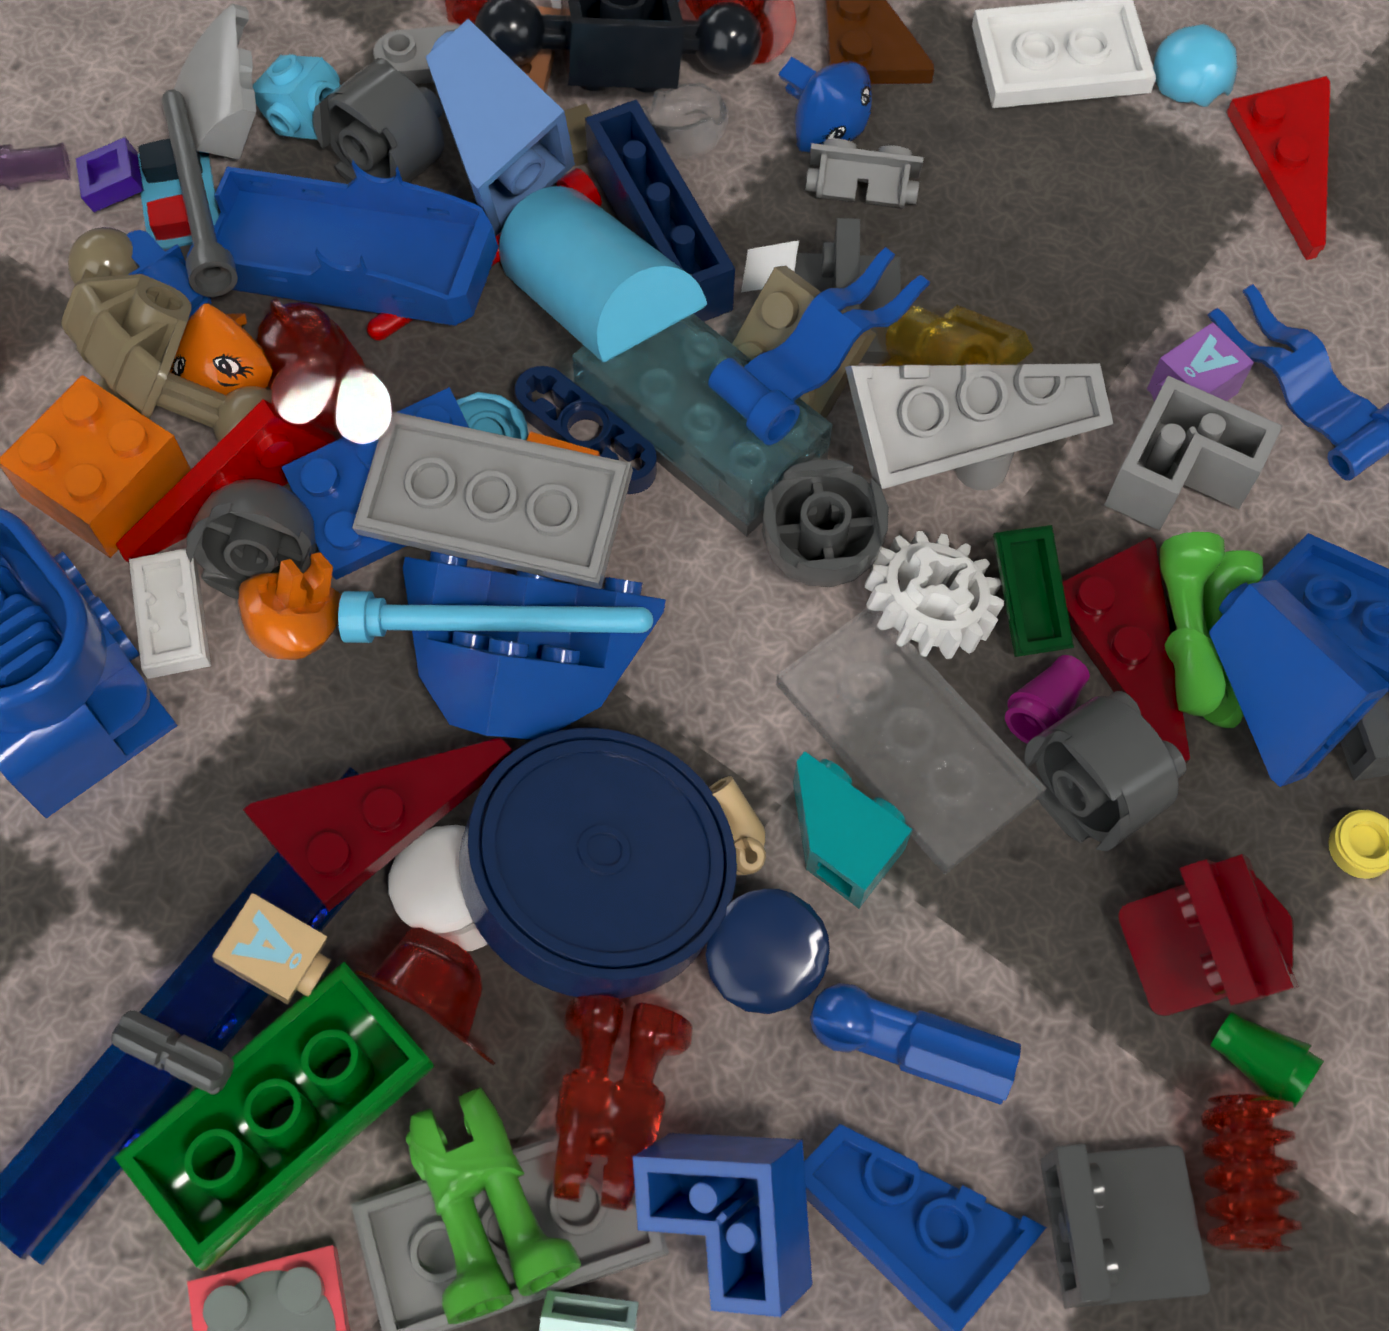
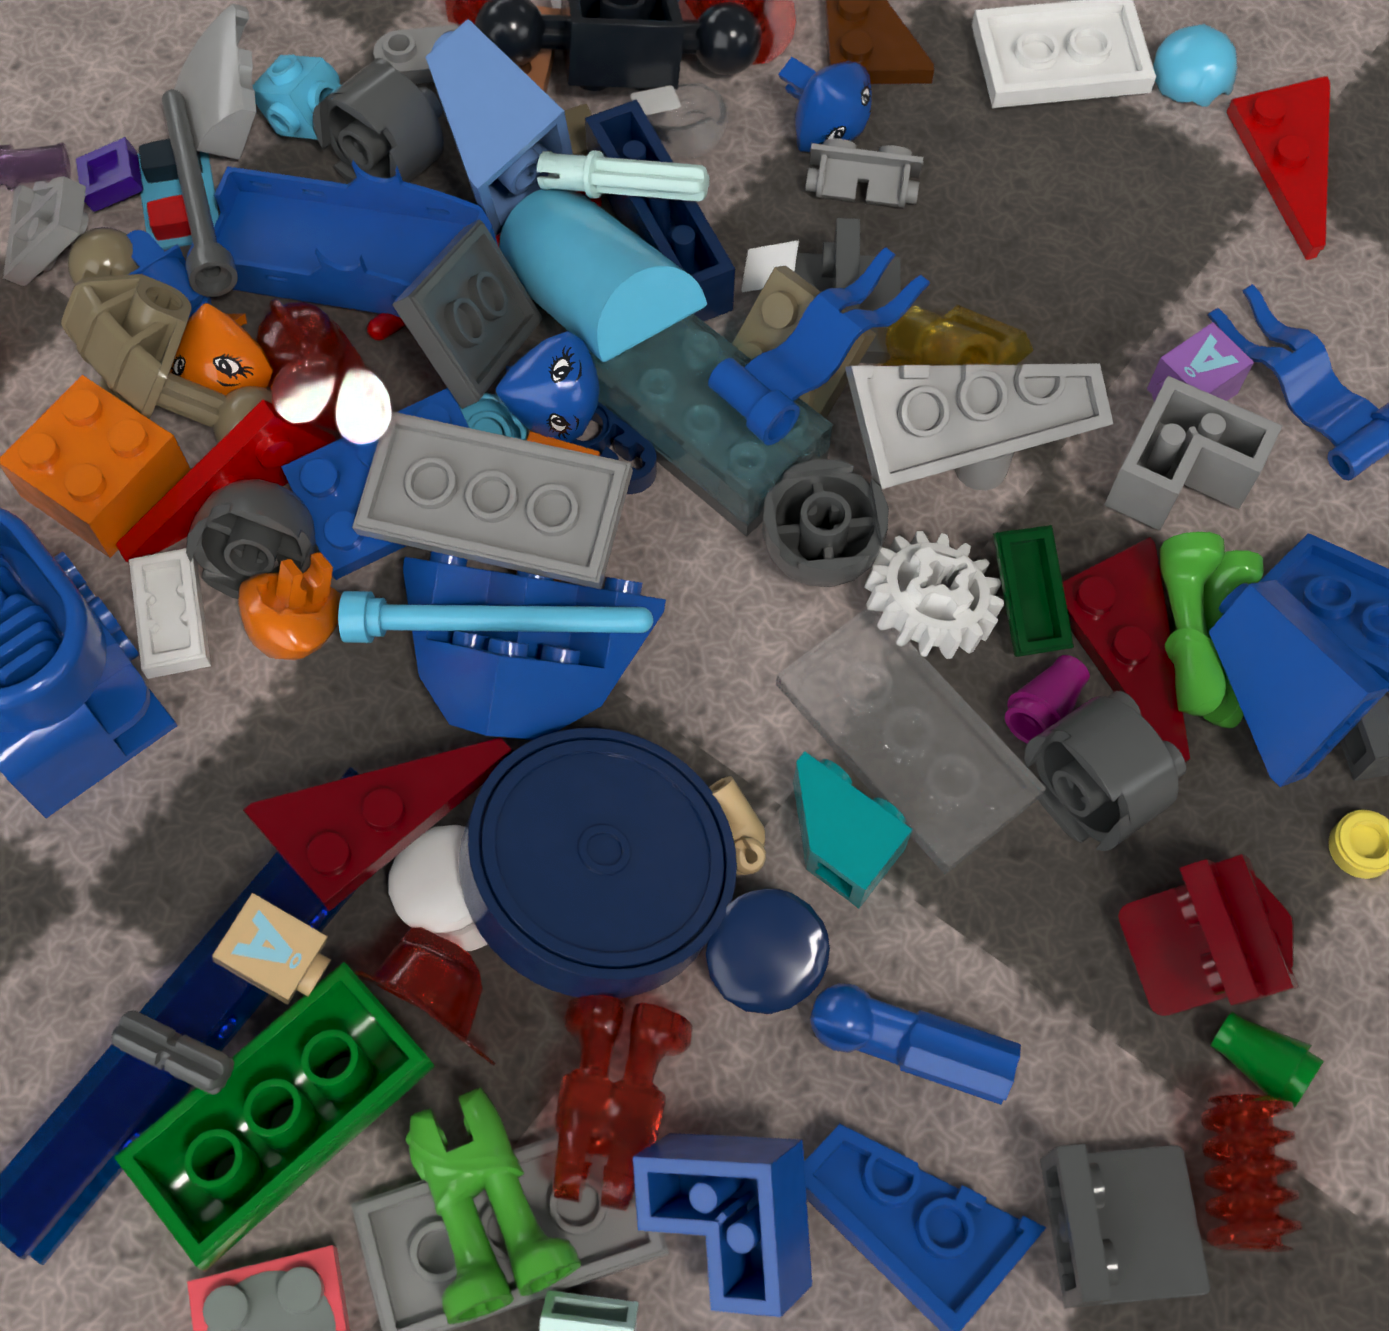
none -> light grey wing [3,176,88,286]
none -> dark grey tile [392,219,543,409]
none -> blue piece [496,331,600,443]
none -> light aqua axle [537,150,710,201]
none -> white sticker [630,85,681,115]

